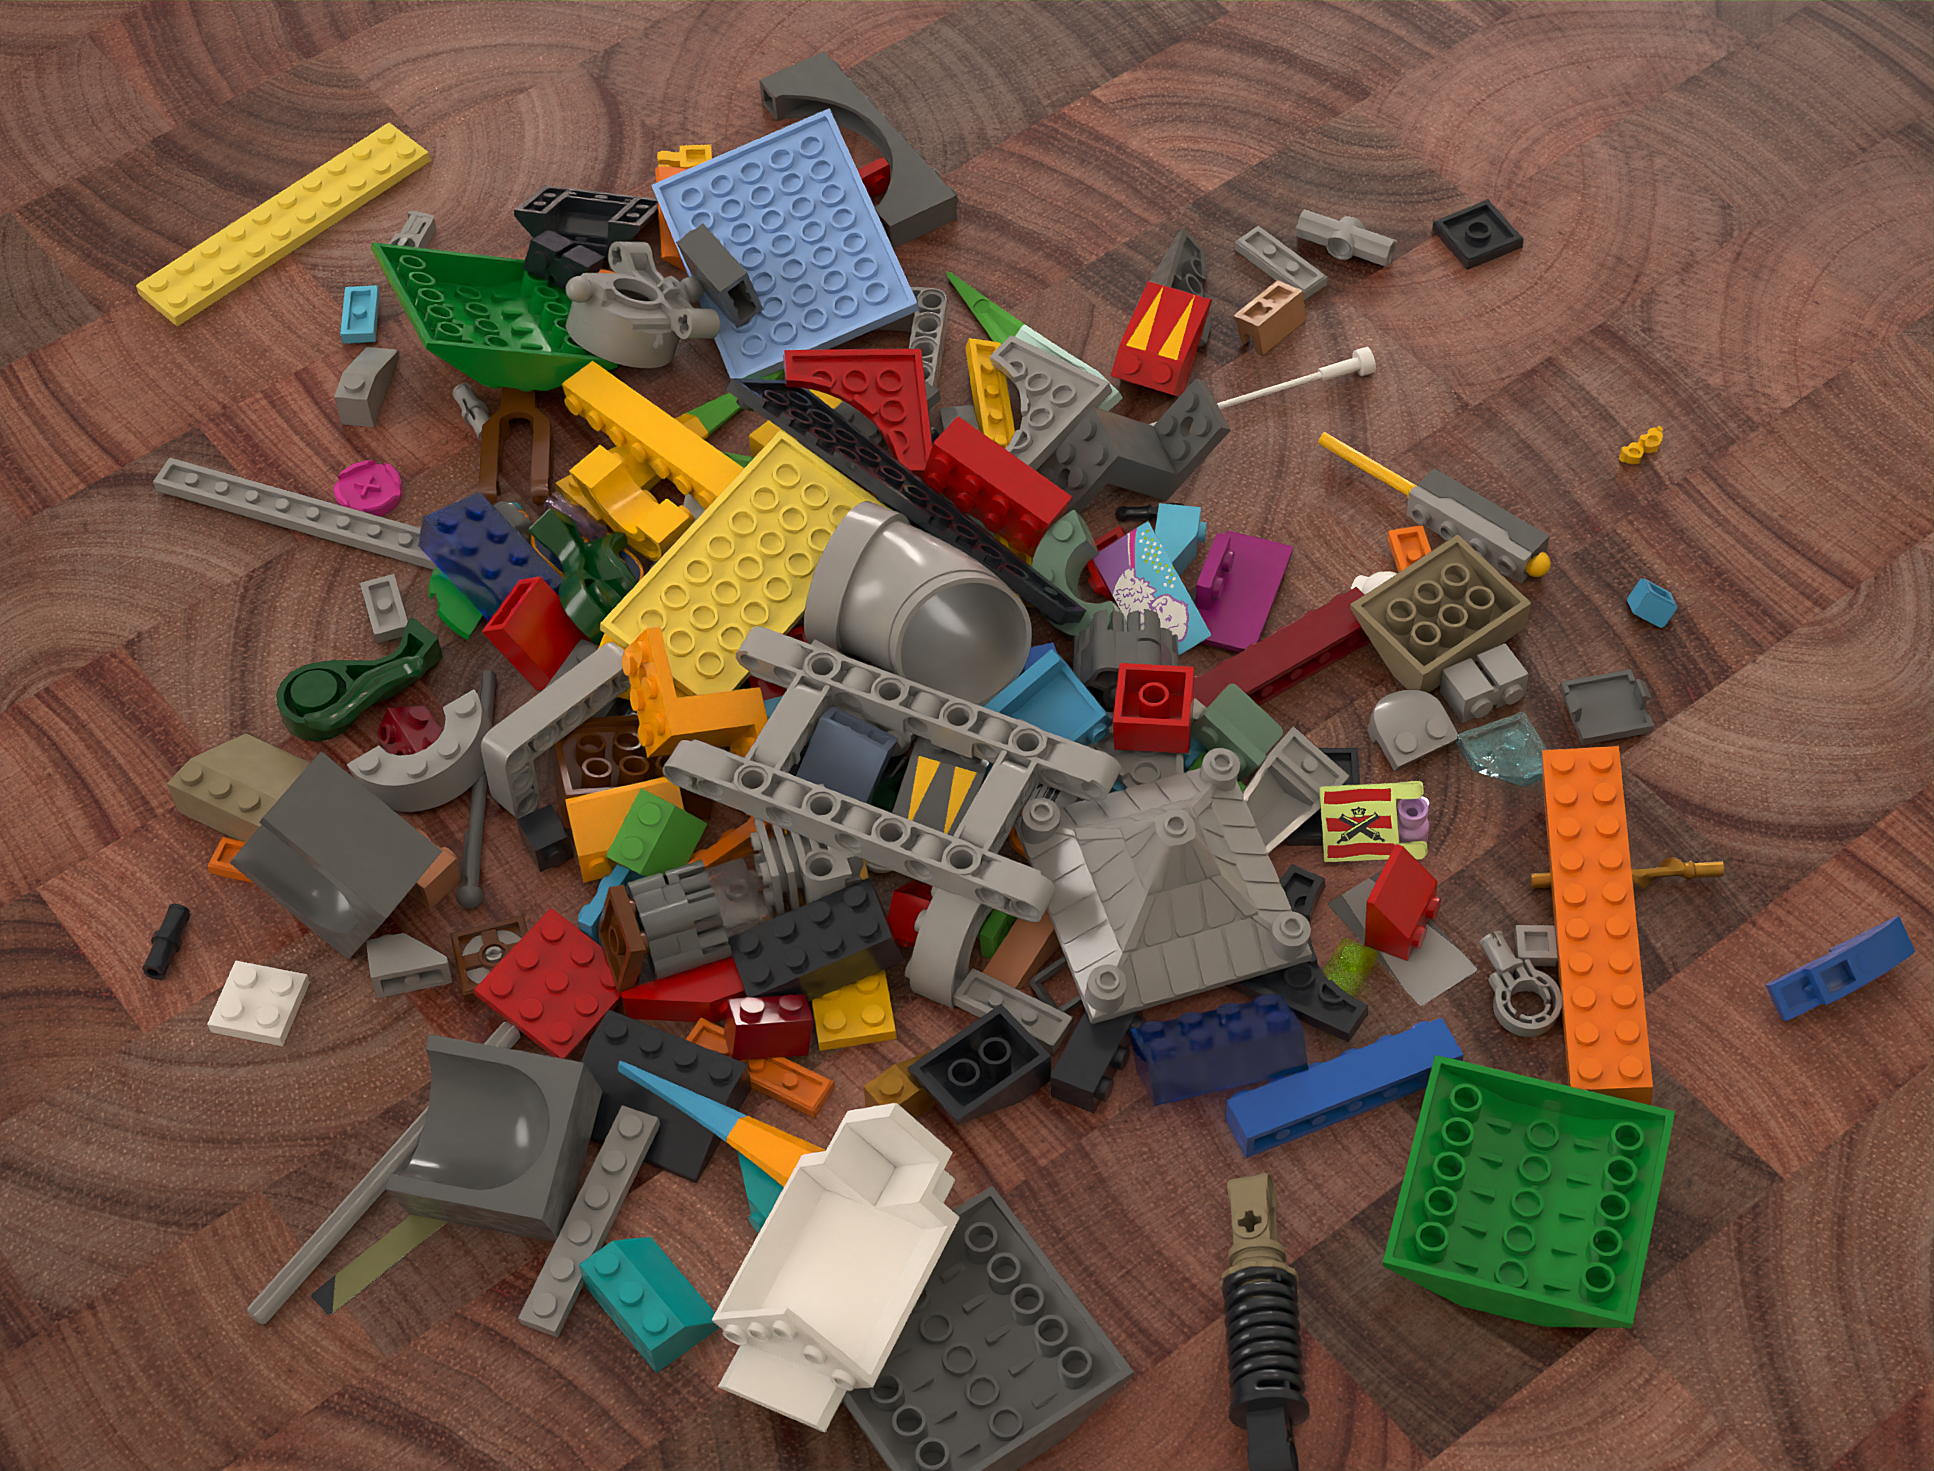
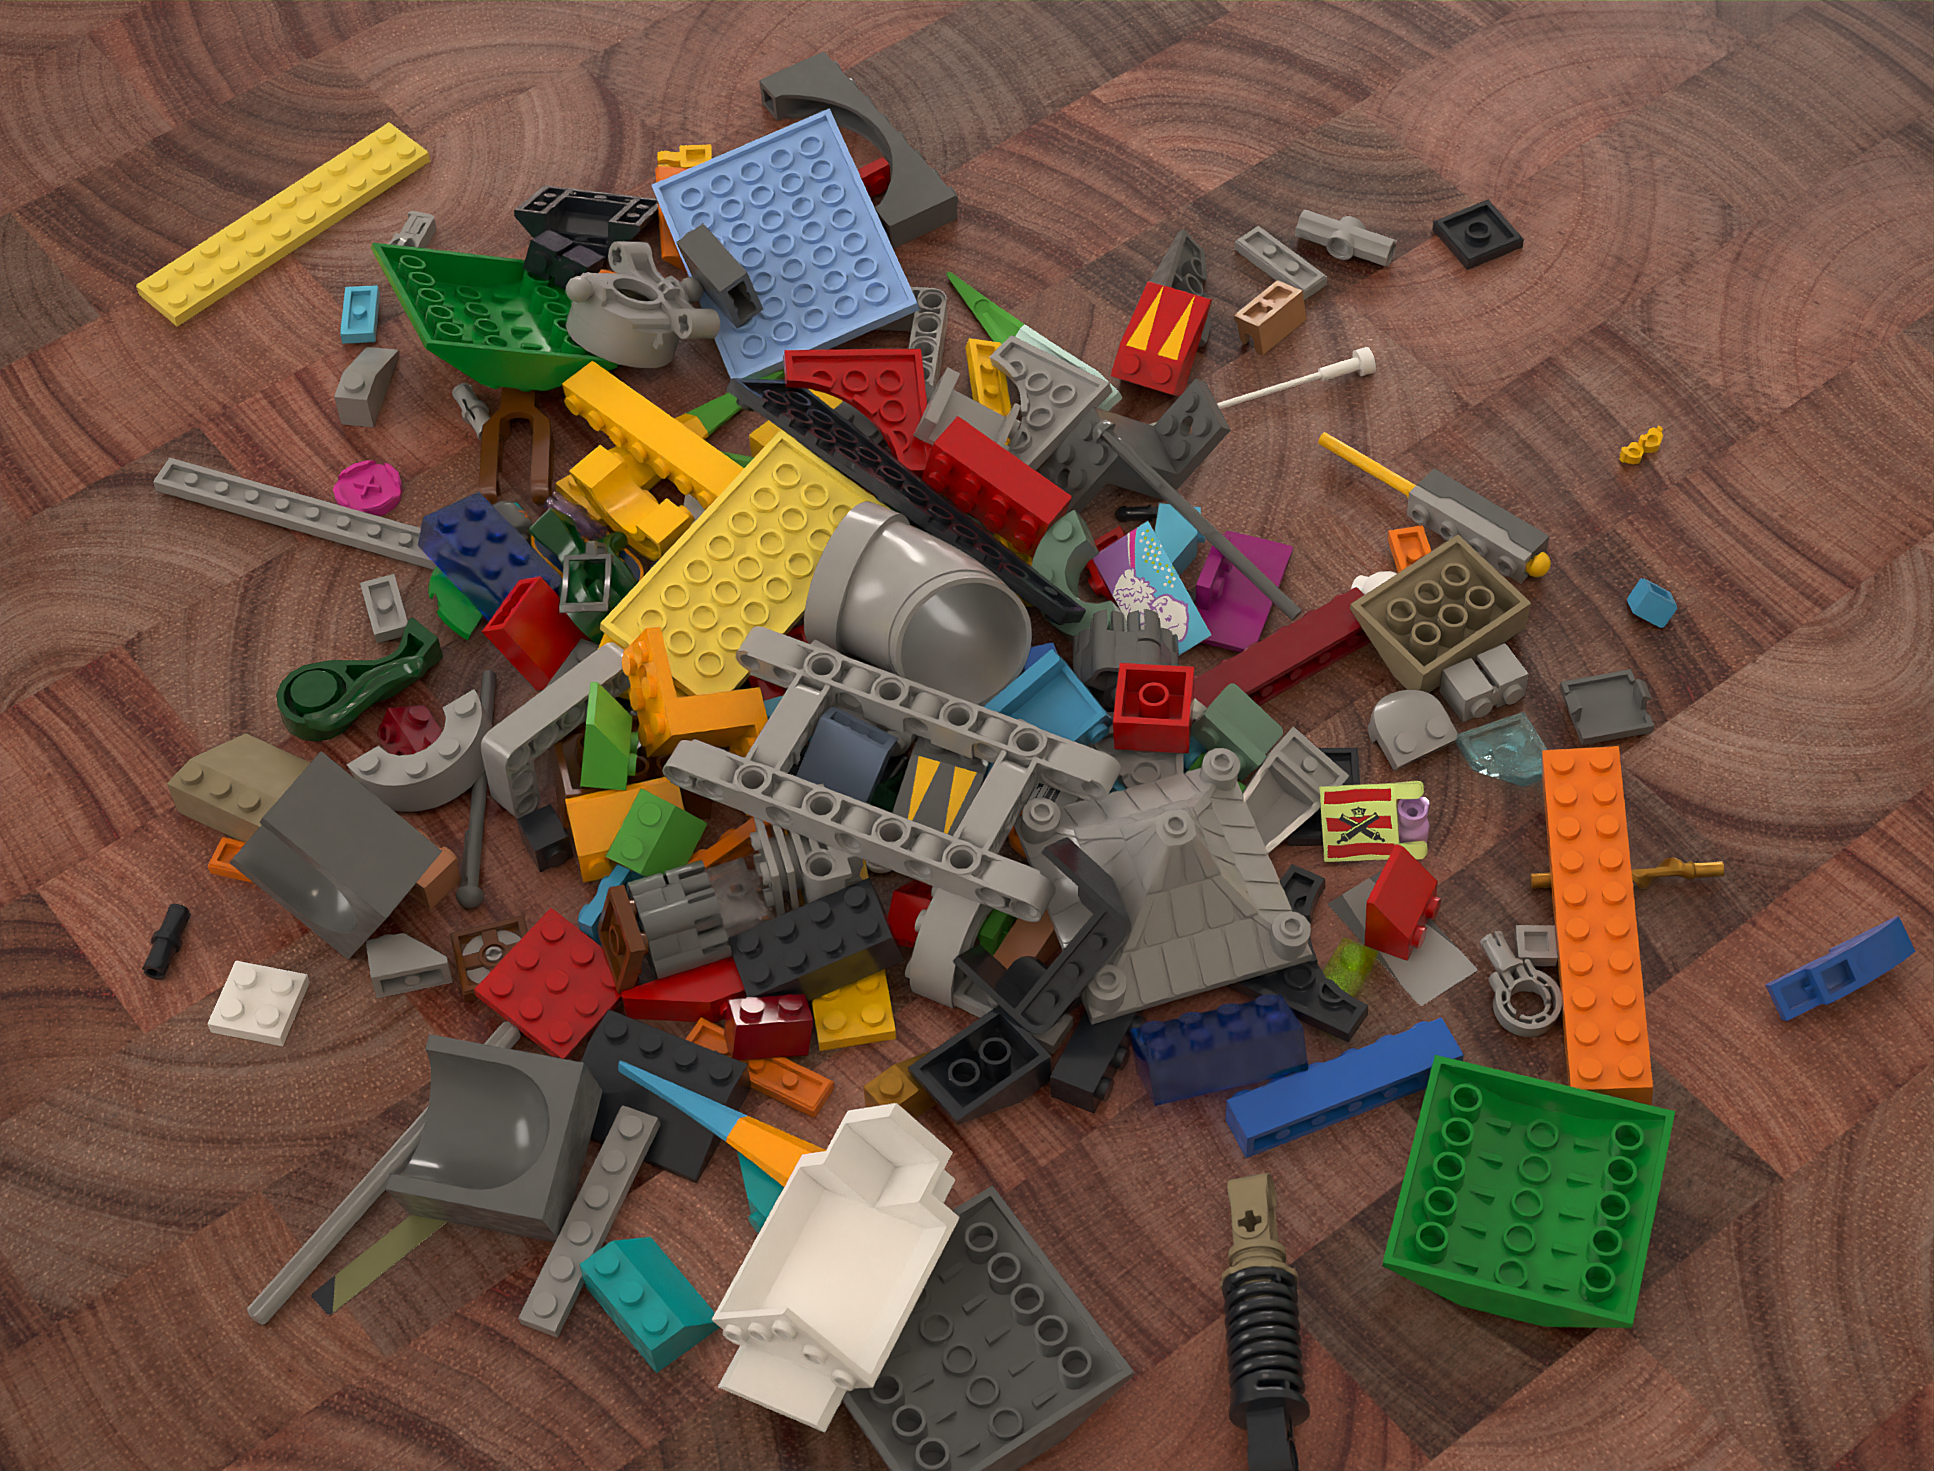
none -> dark grey sword [559,541,614,613]
none -> bright green slope [580,682,639,790]
none -> light grey panel [913,367,1021,451]
none -> black windscreen [952,837,1131,1034]
none -> dark grey bar [1092,420,1302,621]

